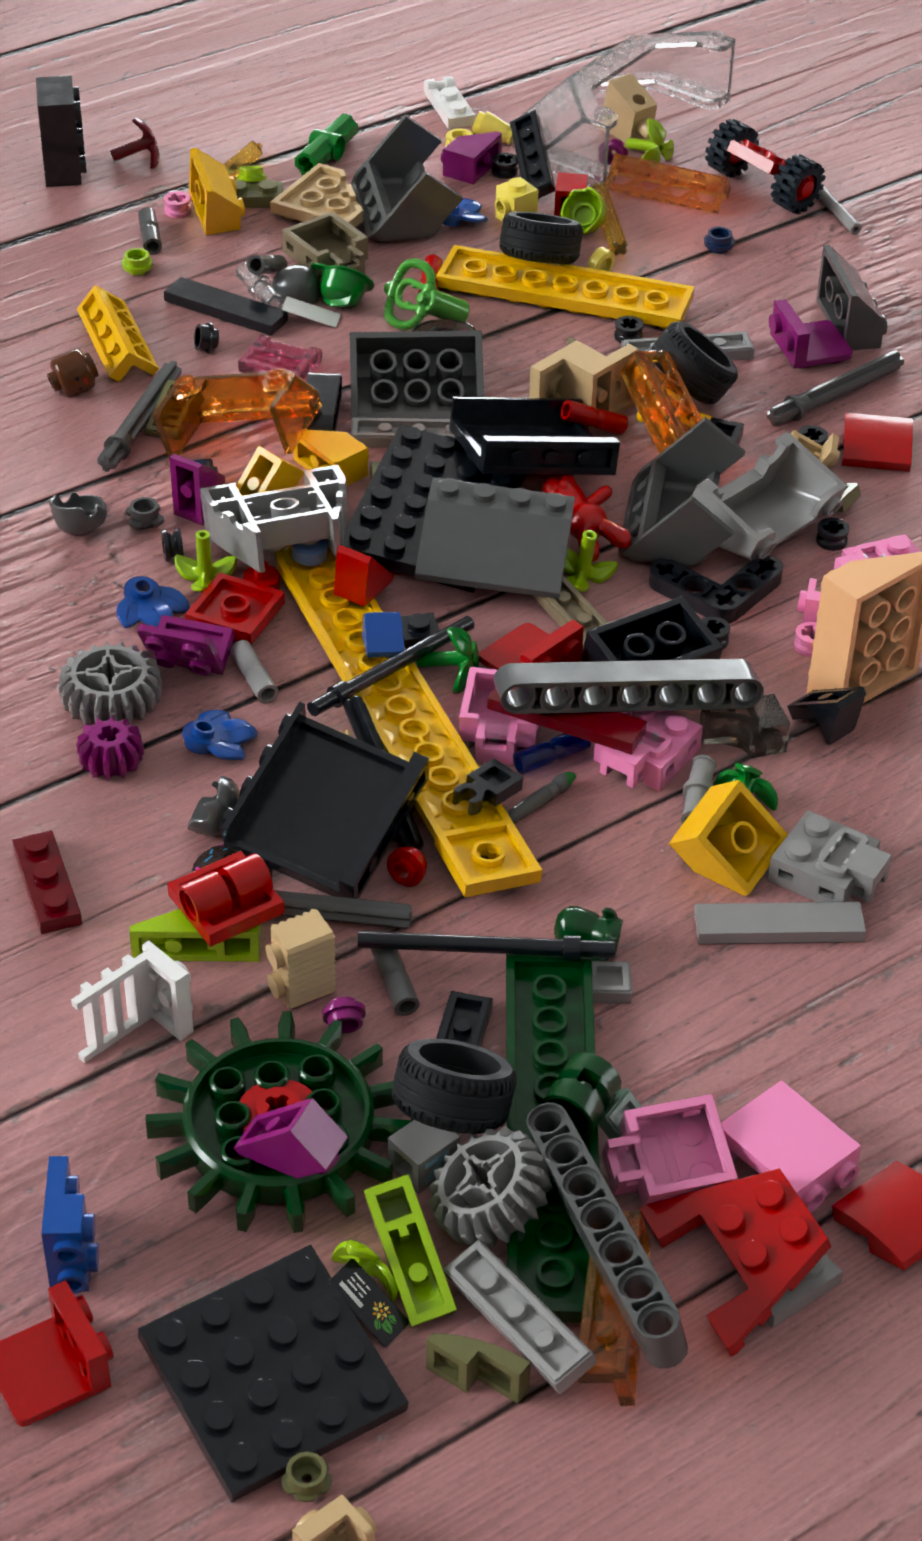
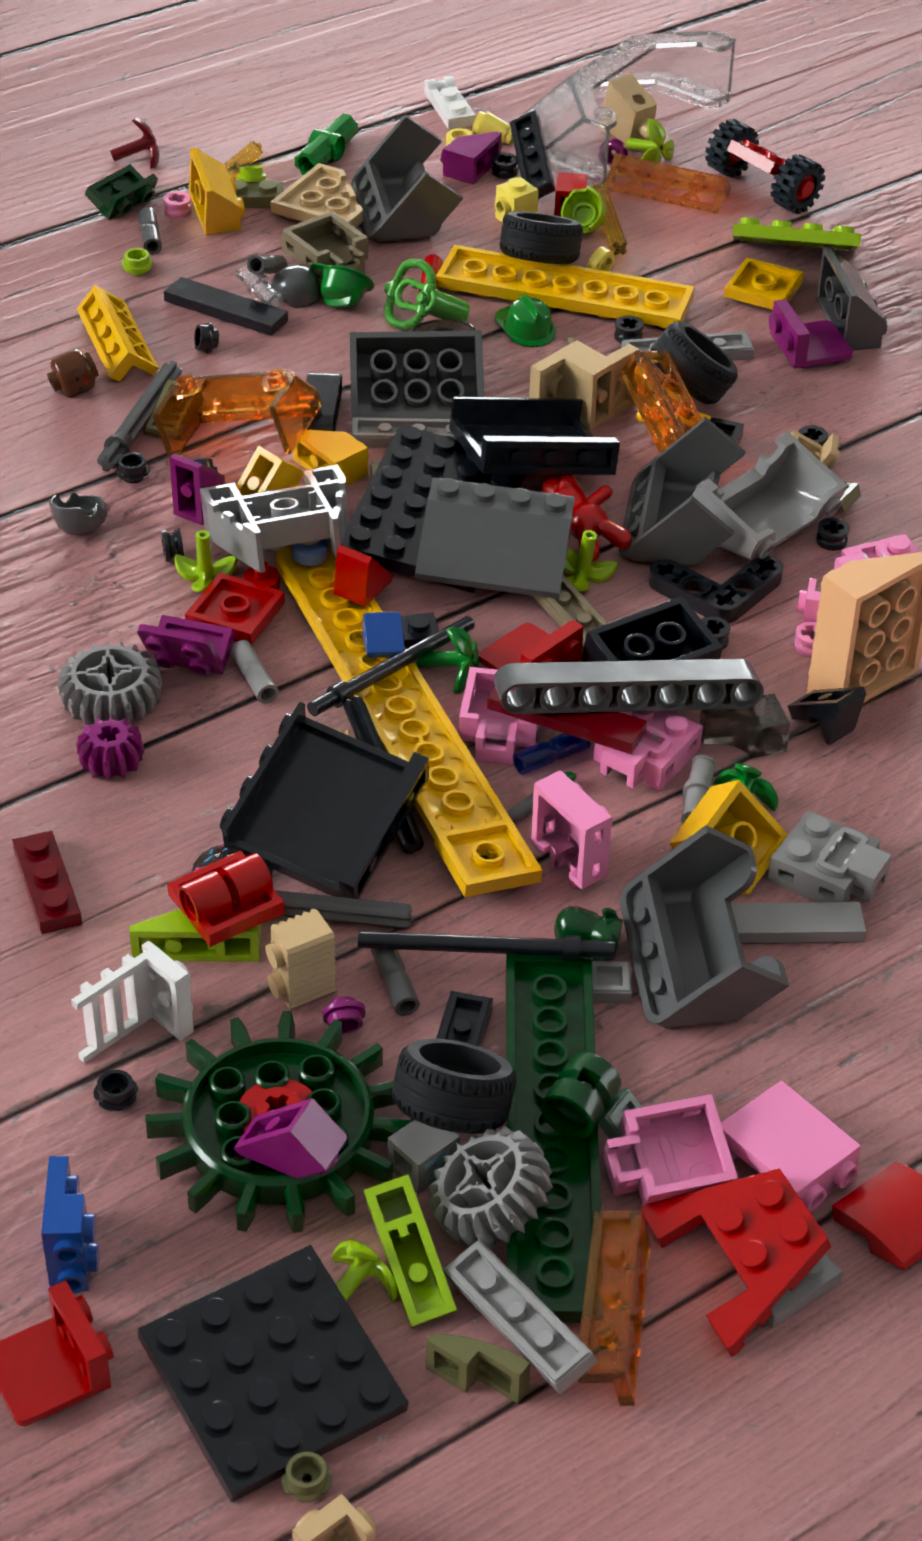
black brick [36,75,87,187] -> none
blue plate [117,576,190,628] -> none
dark grey plate [126,497,164,529] -> none
blue plate [182,710,258,760] -> none
dark grey hair [187,776,240,837] -> none
clear pink plate [238,334,322,386] -> none
white sticker [282,297,340,327] -> none
black sticker [329,1259,409,1347] -> none
red plate [387,847,427,887] -> none
blue plate [442,198,488,227] -> none
black plate [452,758,524,815] -> none
dark grey beam [526,1103,688,1369] -> none
red piece [561,400,628,435] -> none
dark blue plate [704,227,735,254] -> none
dark grey axle [767,351,904,426] -> none
light grey piece [818,187,862,235] -> none
red slope [842,413,913,472] -> none
none -> dark green bracket [85,164,158,220]
none -> black plate [94,1070,138,1111]
none -> black plate [116,452,150,484]
none -> green piece [495,295,556,347]
none -> bright pink piece [531,770,612,890]
none -> dark grey windscreen [620,825,789,1028]
none -> yellow plate [724,258,805,310]
none -> lime plate [733,217,861,251]

